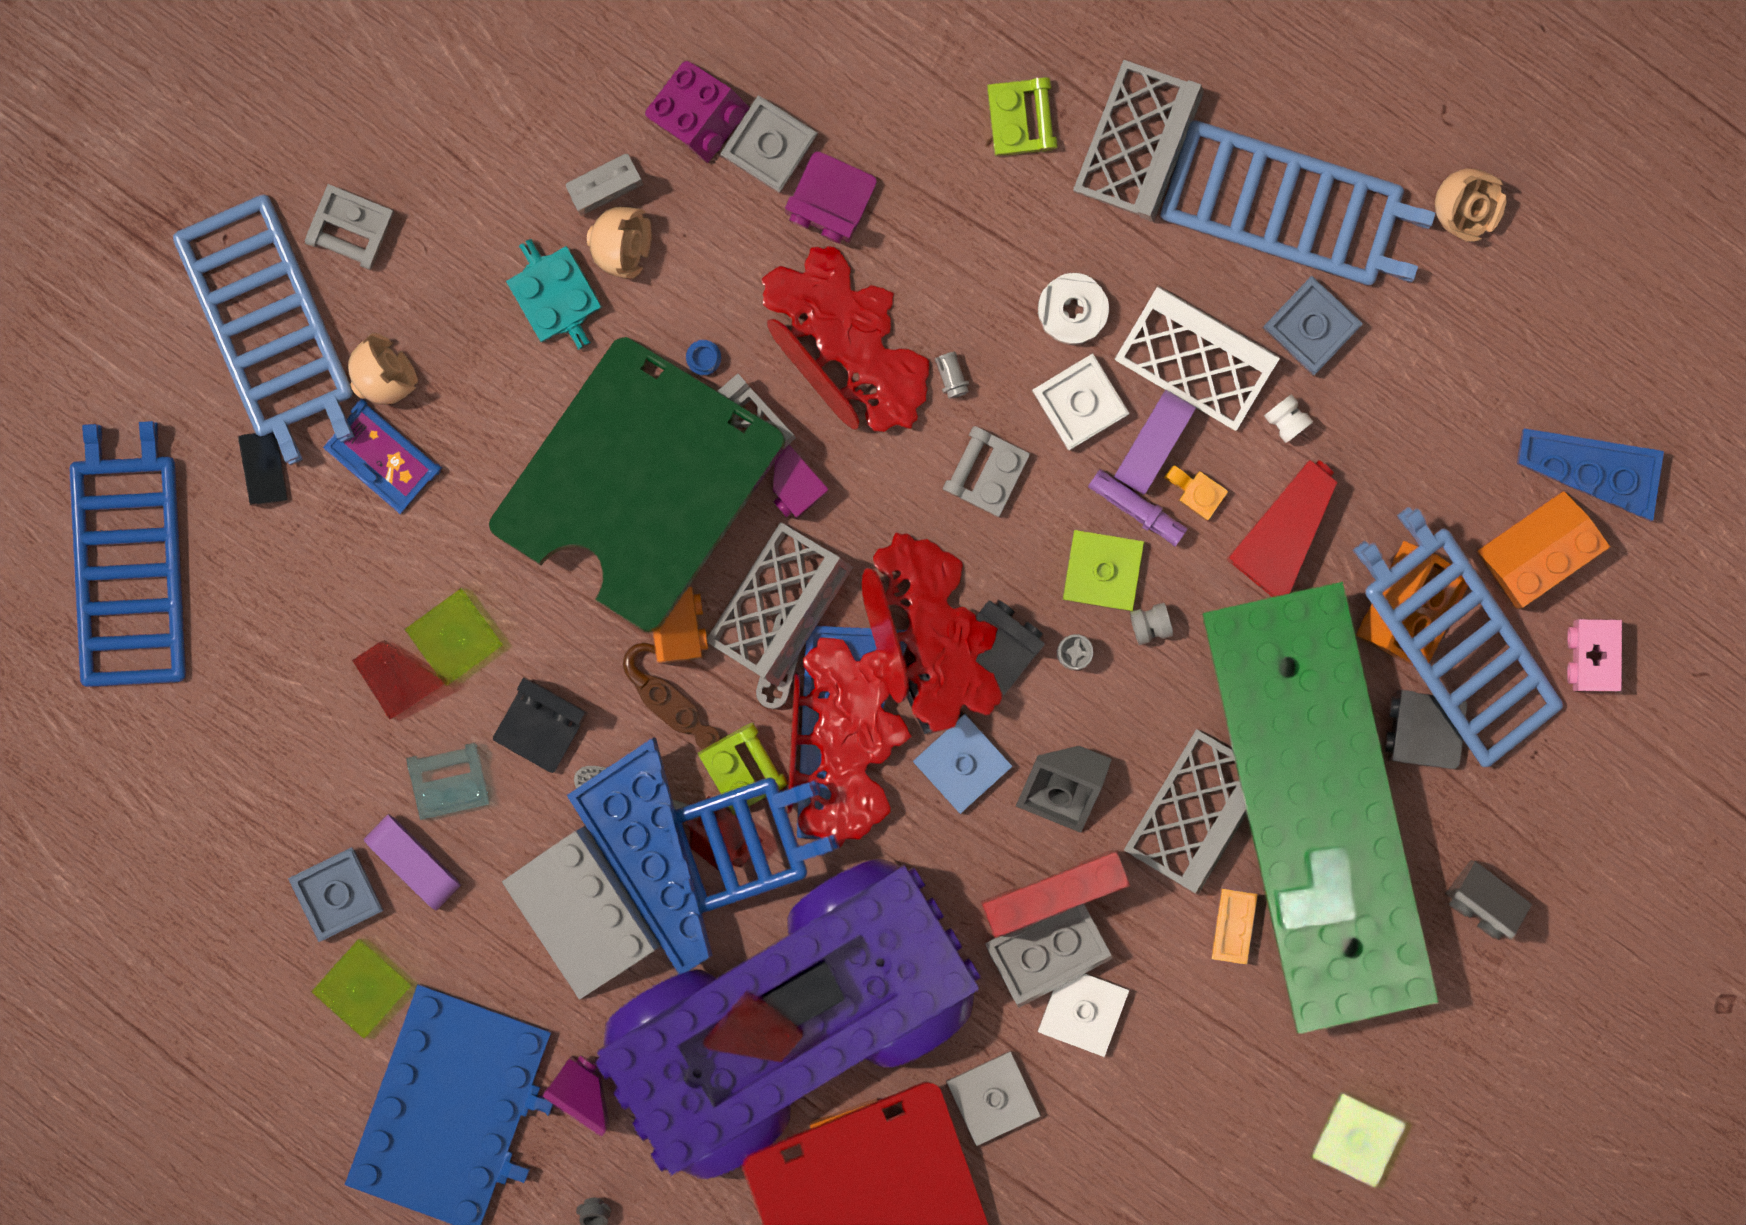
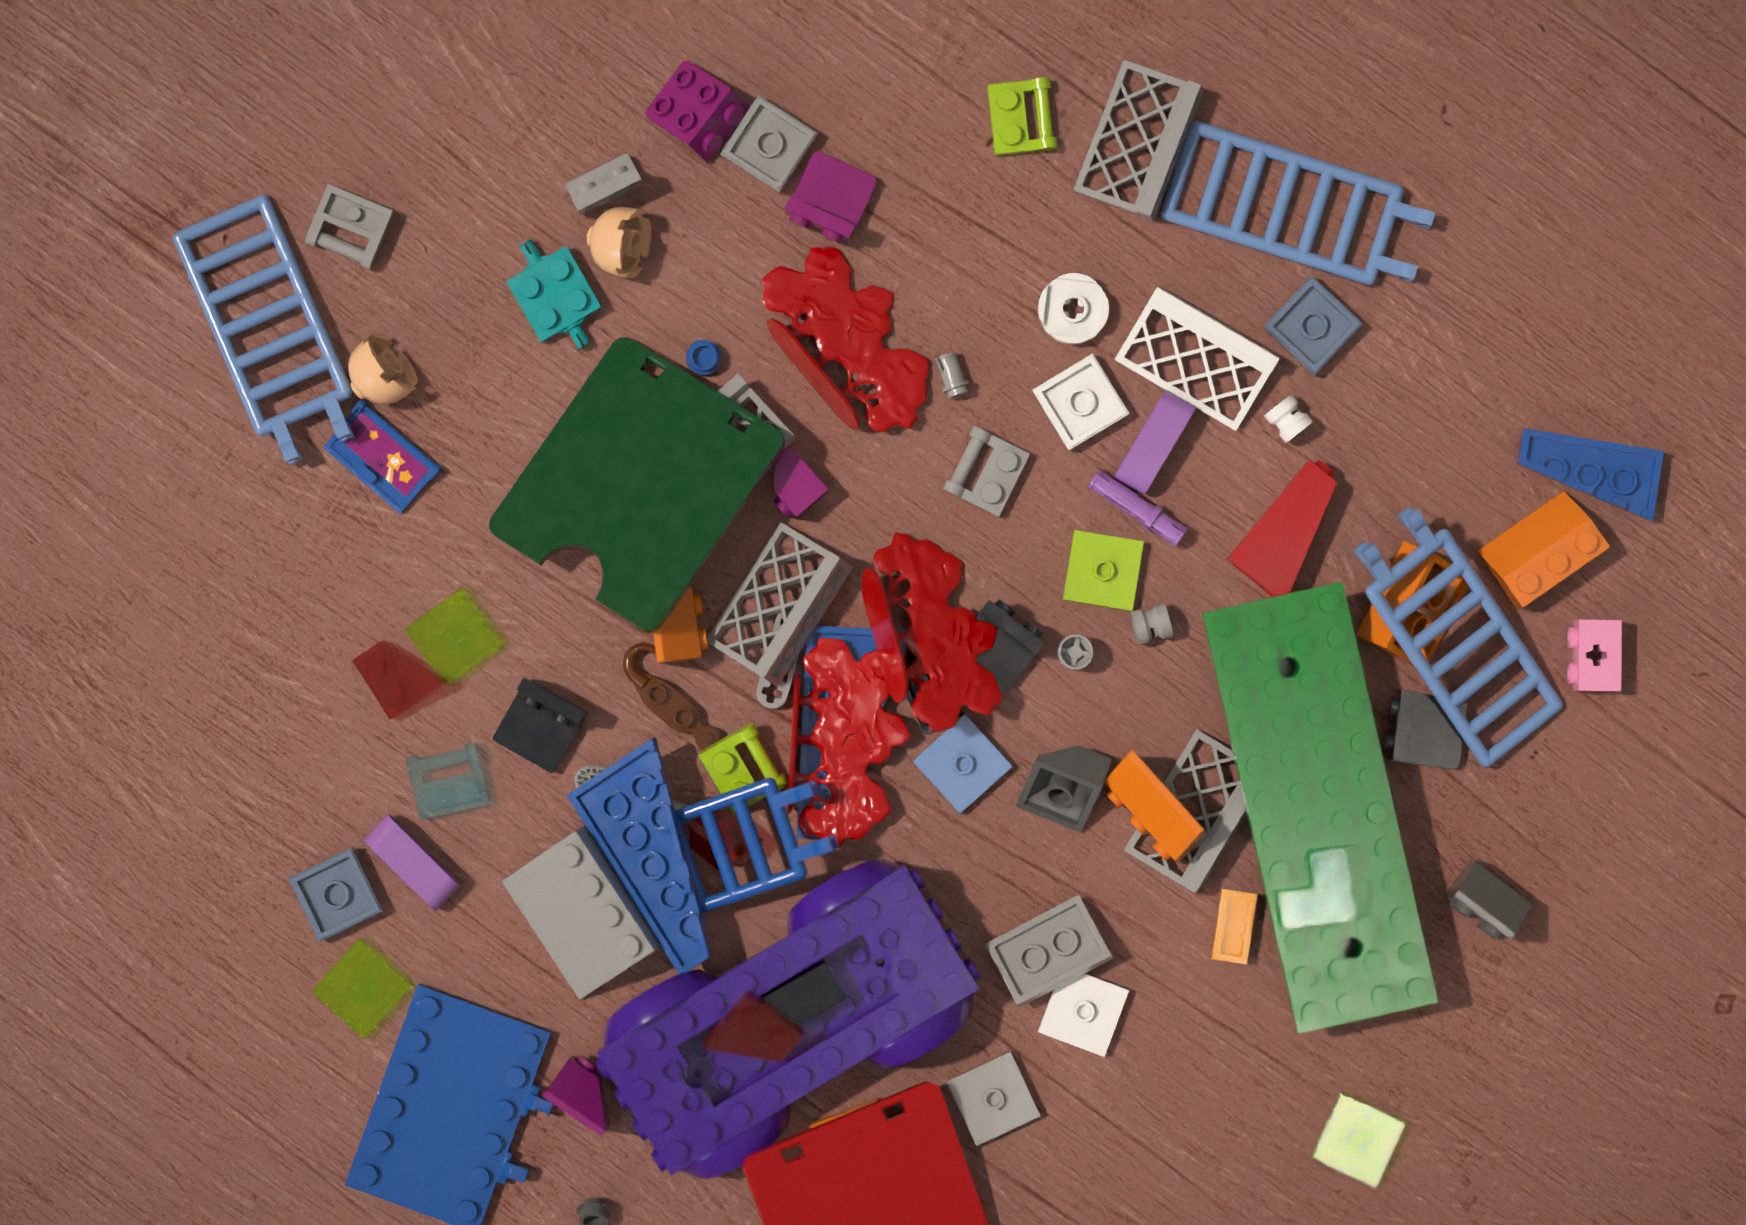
blue bar [69,421,186,687] -> none
black slope [238,432,288,507] -> none
arch [980,850,1129,938] -> none
light orange plate [1164,465,1228,520] -> none
light nougat cylinder [1435,169,1507,241] -> none
none -> orange slope [1104,750,1209,863]

